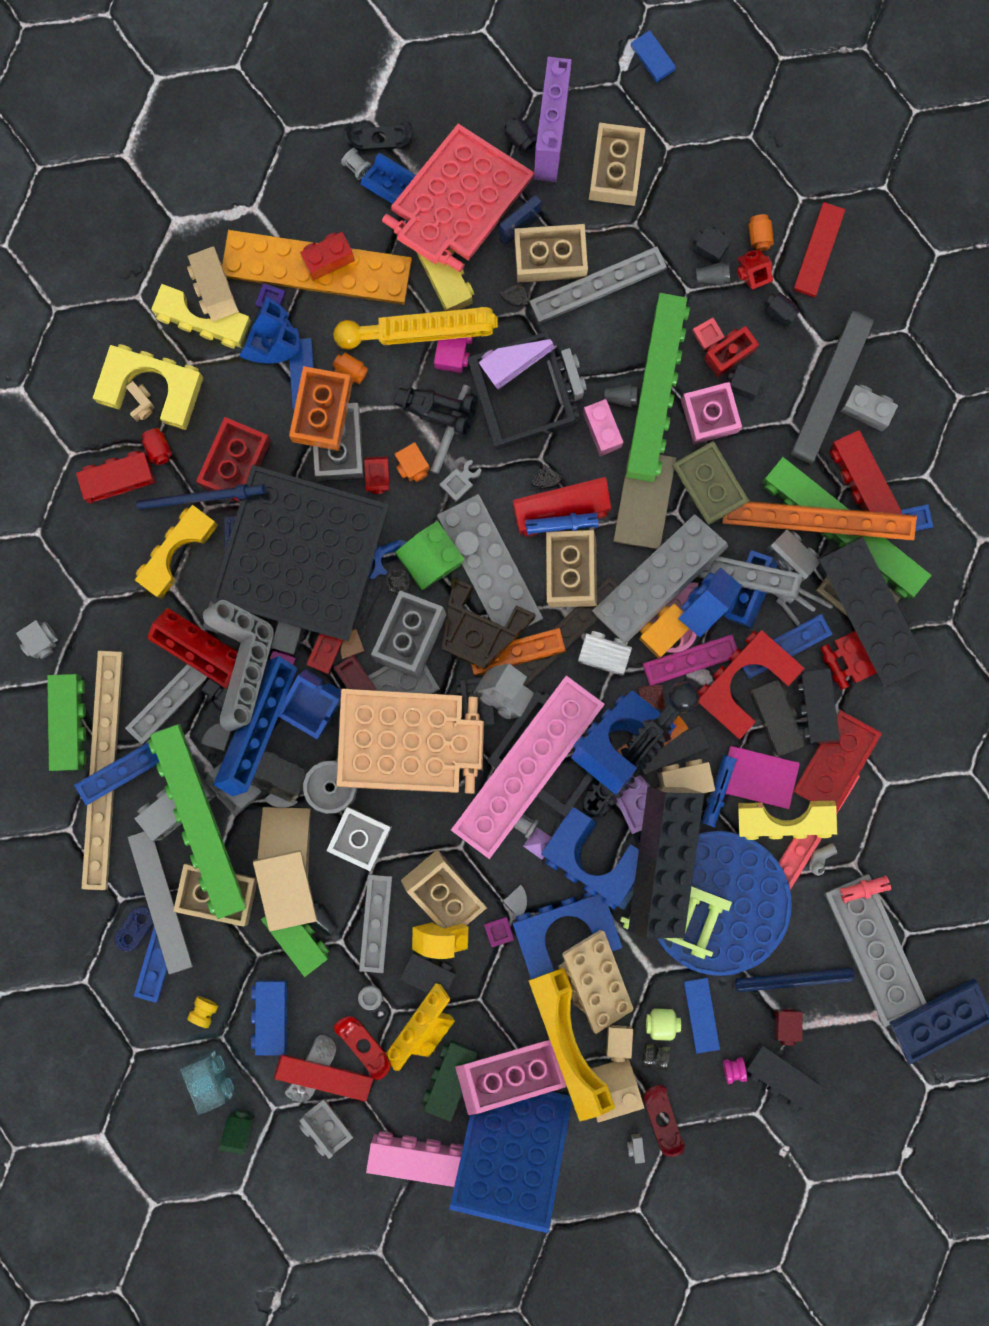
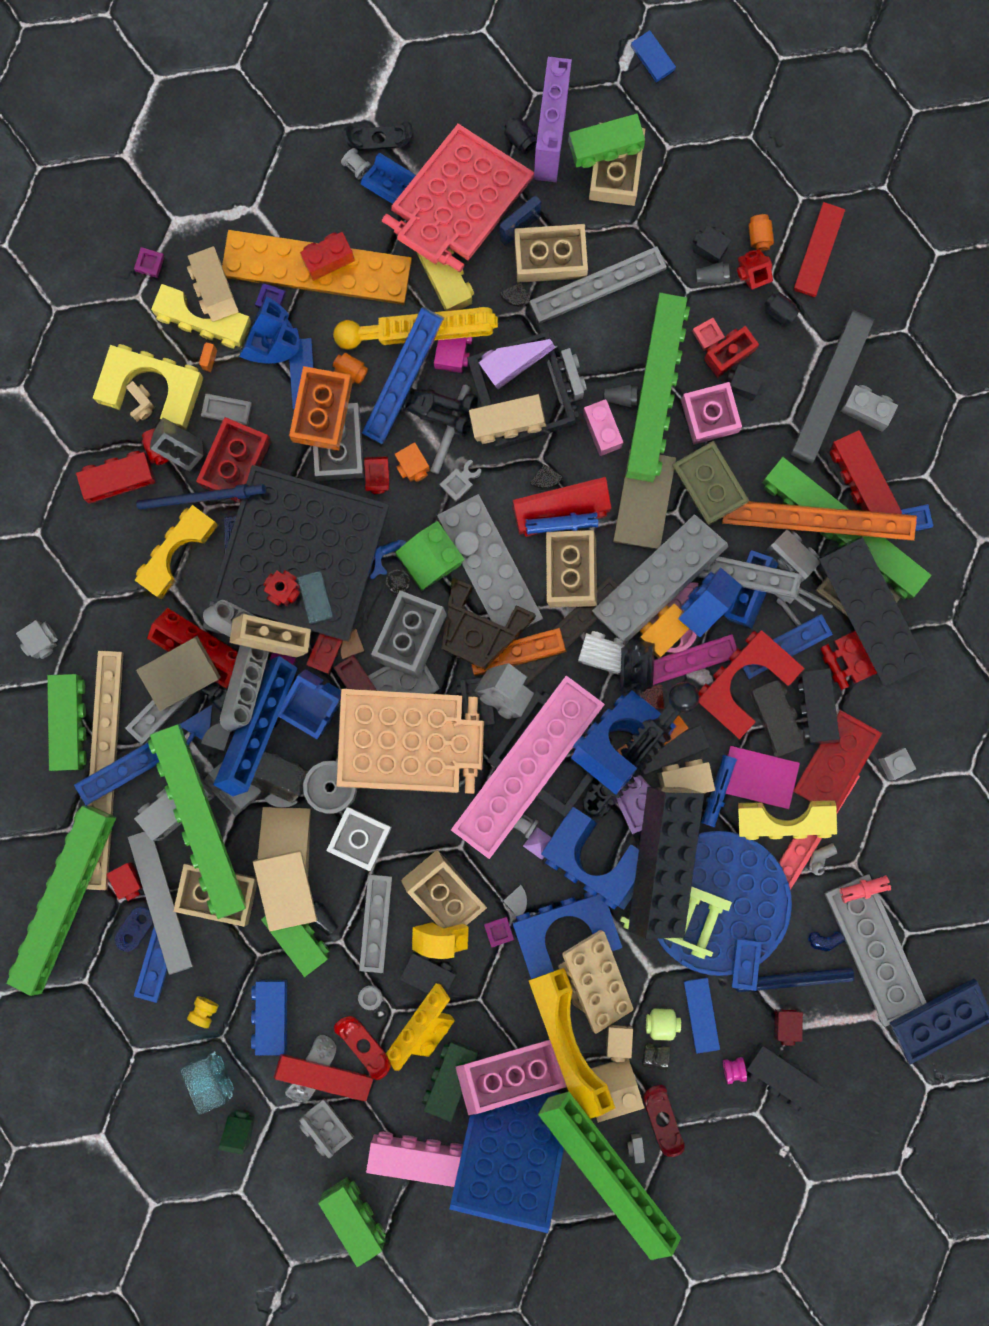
none -> bright green brick [6,806,116,996]
none -> red brick [106,862,143,901]
none -> magenta plate [134,247,165,278]
none -> dark tan tile [136,636,221,711]
none -> dark grey brick [150,417,204,472]
none -> blue piece [180,705,212,746]
none -> orange tile [199,342,217,372]
none -> light grey tile [201,394,252,426]
none -> tan brick [229,614,311,658]
none -> red brick [264,570,300,607]
none -> clear light blue tile [297,571,334,624]
none -> bright green brick [318,1177,386,1267]
none -> blue tile [362,307,444,444]
none -> tan brick [469,394,546,444]
none -> bright green brick [538,1092,681,1260]
none -> bright green brick [568,114,645,168]
none -> black hinge [620,638,655,694]
none -> blue plate [731,938,762,991]
none -> clear blue arm [808,931,845,952]
none -> light grey brick [878,748,916,780]

